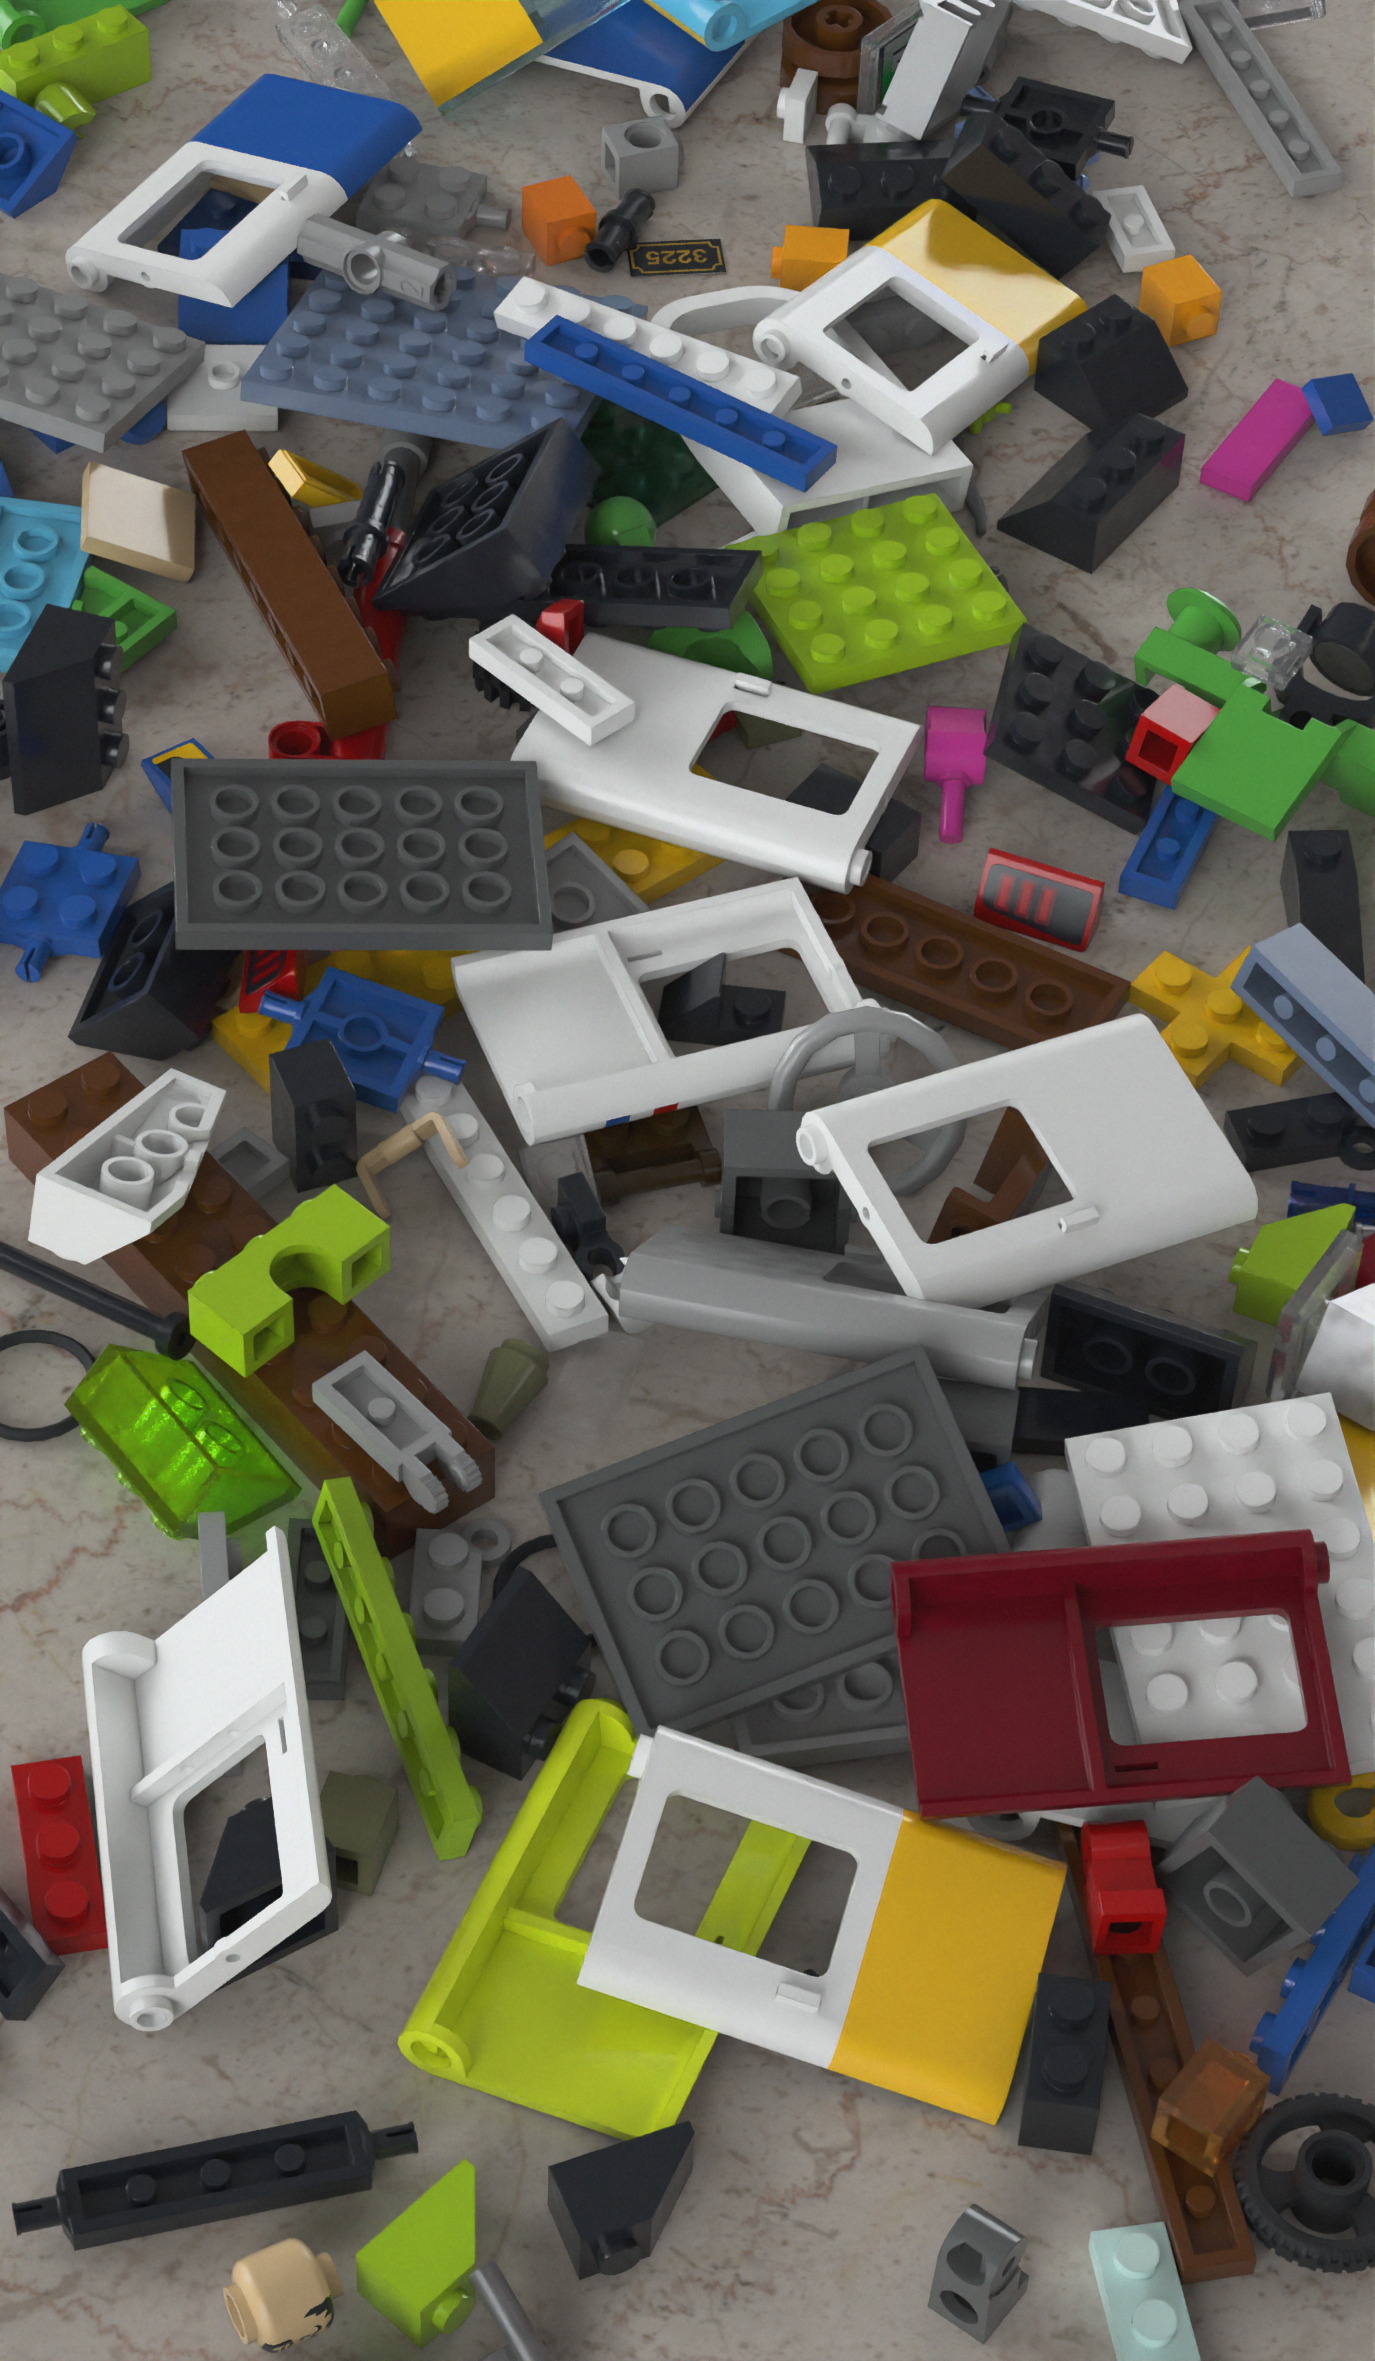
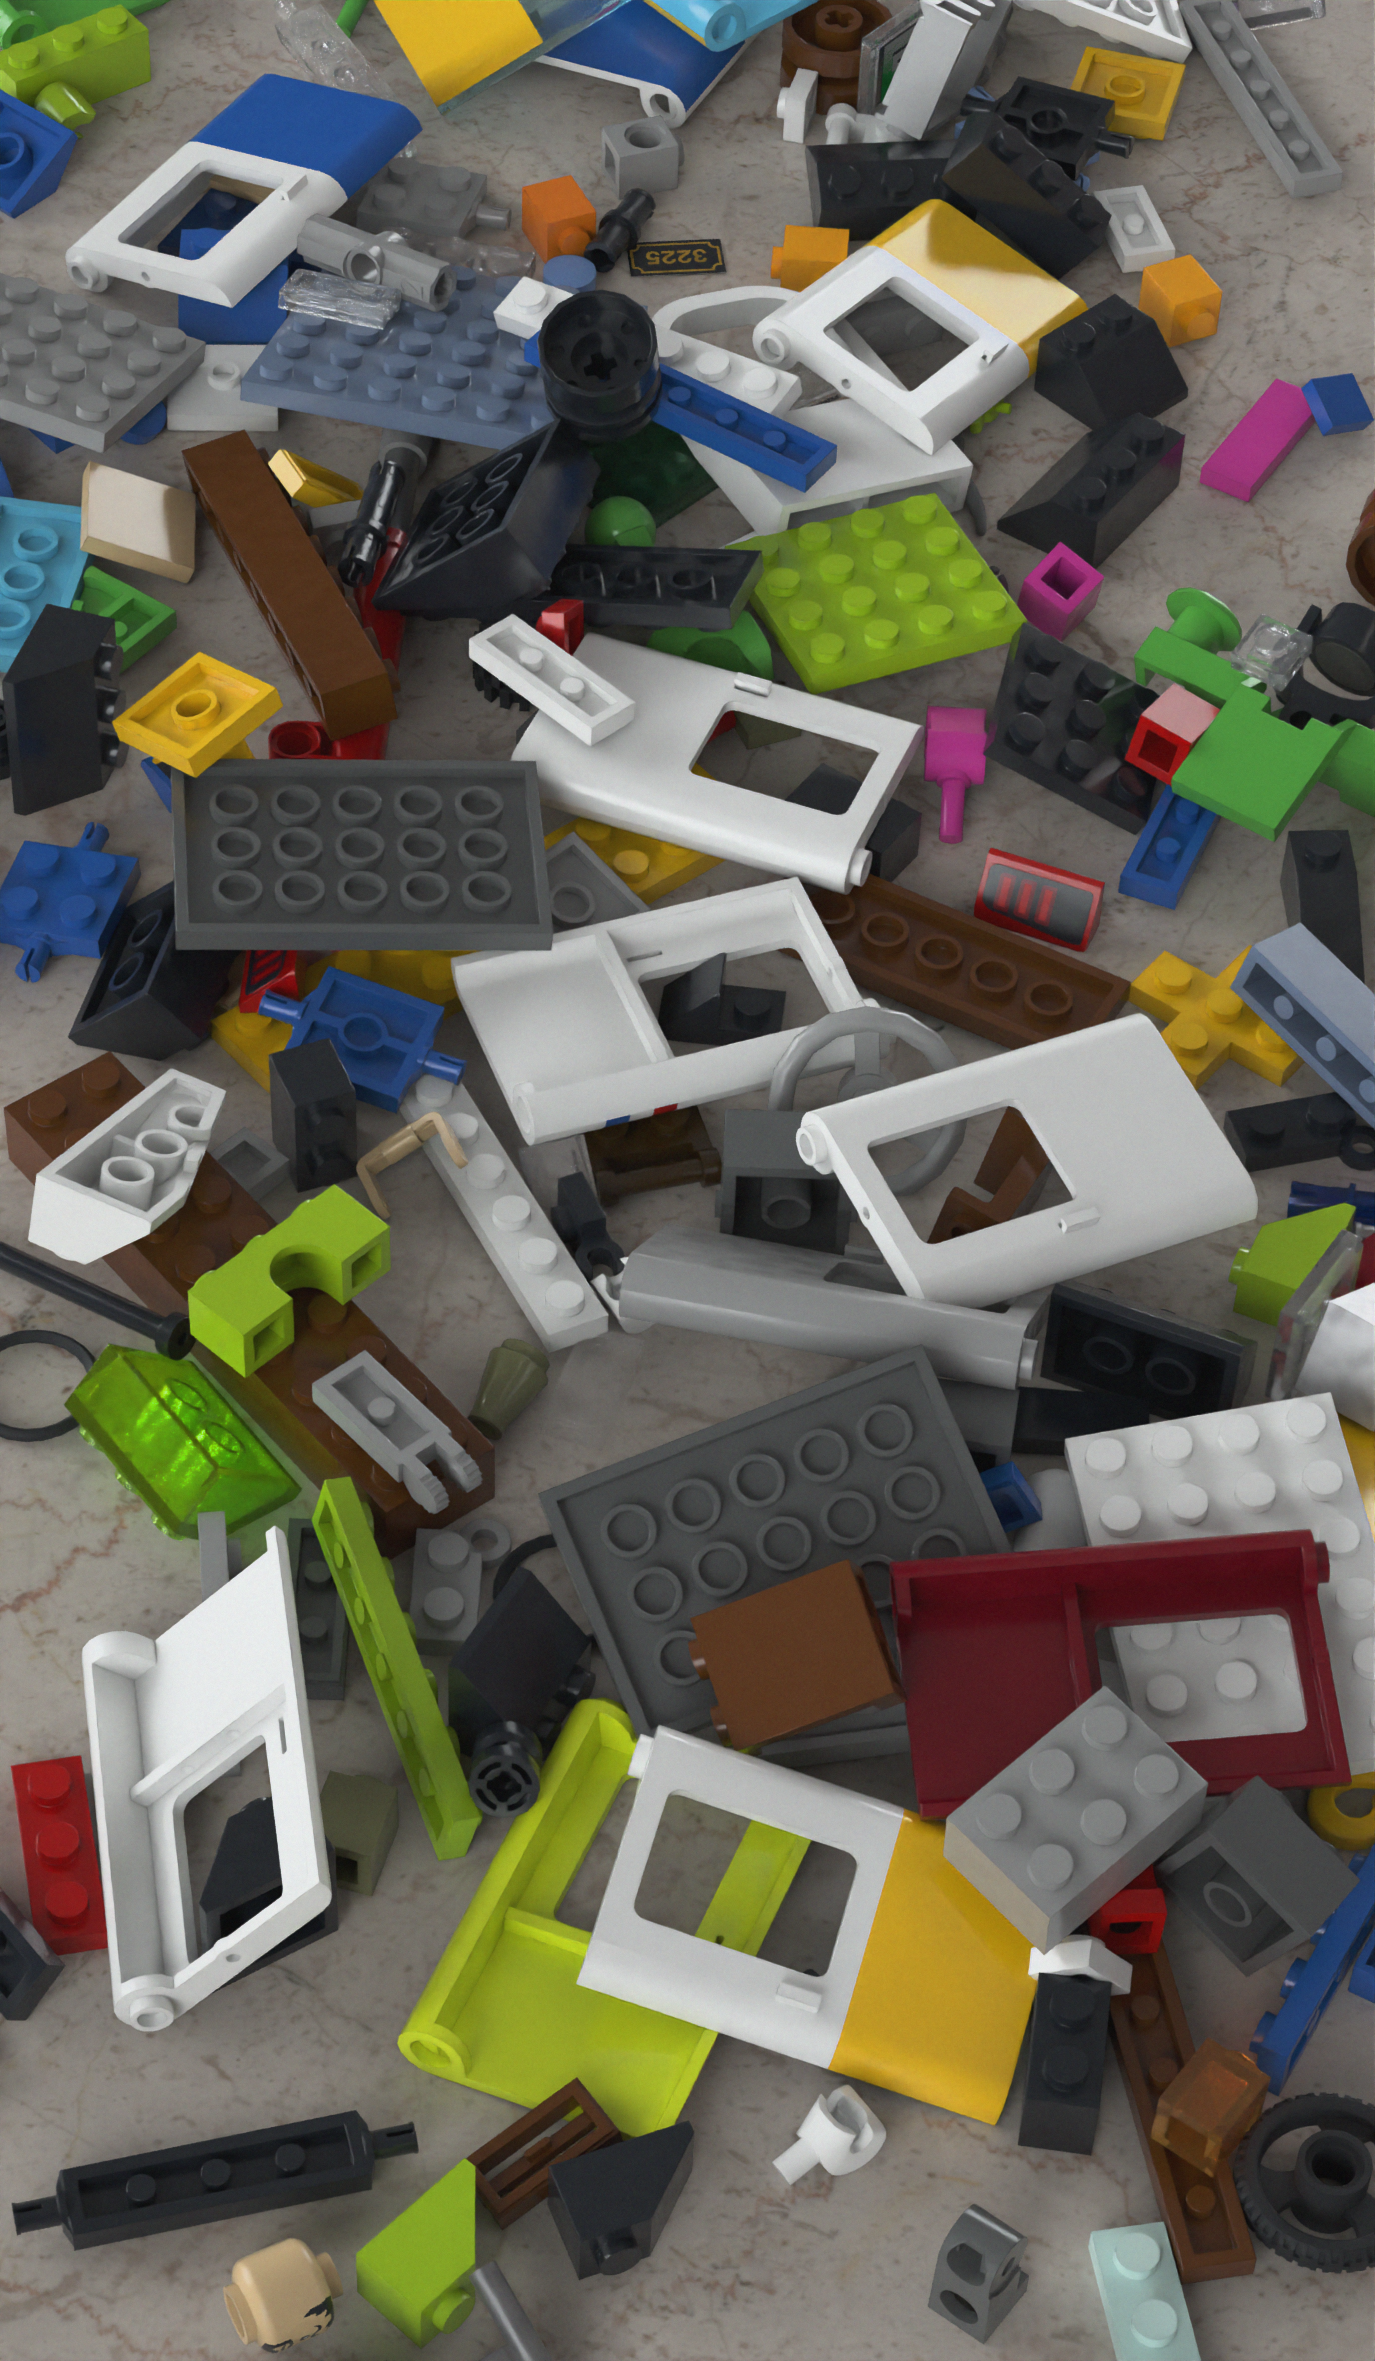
none -> yellow plant [112,652,283,778]
none -> clear tile [278,268,401,330]
none -> reddish brown tile [466,2077,623,2231]
none -> black wheel [468,1721,543,1818]
none -> black wheel [537,290,663,444]
none -> medium blue tile [543,255,596,292]
none -> reddish brown panel [688,1559,908,1757]
none -> white piece [772,2085,886,2186]
none -> light grey brick [943,1686,1208,1955]
none -> dark pink brick [1017,542,1105,642]
none -> white plate [1028,1935,1133,1996]
none -> yellow plate [1070,46,1186,141]

